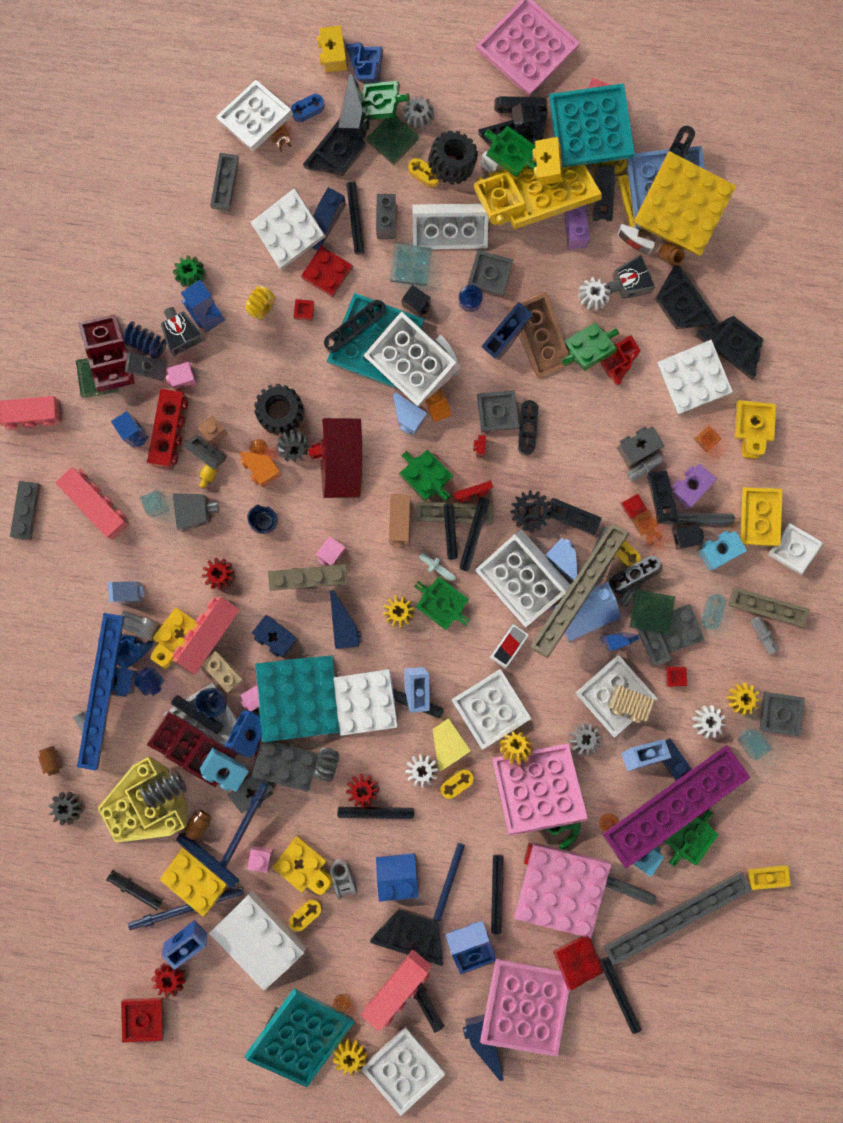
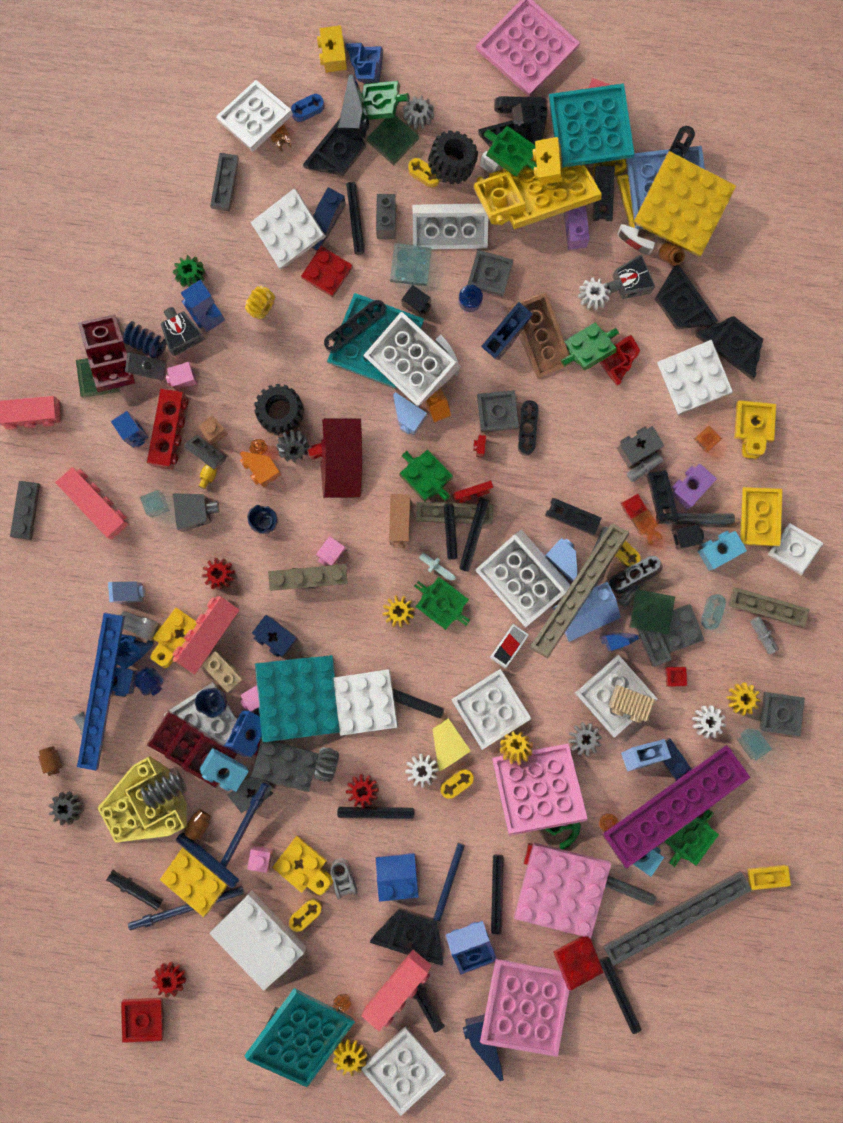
blue brick [162,920,207,970] -> none
black axle [171,695,224,734] -> none
red plate [293,299,315,321] -> none
dark blue slope [330,590,362,649] -> none
light blue slope [404,667,430,713] -> none
black gear [510,490,553,532] -> none

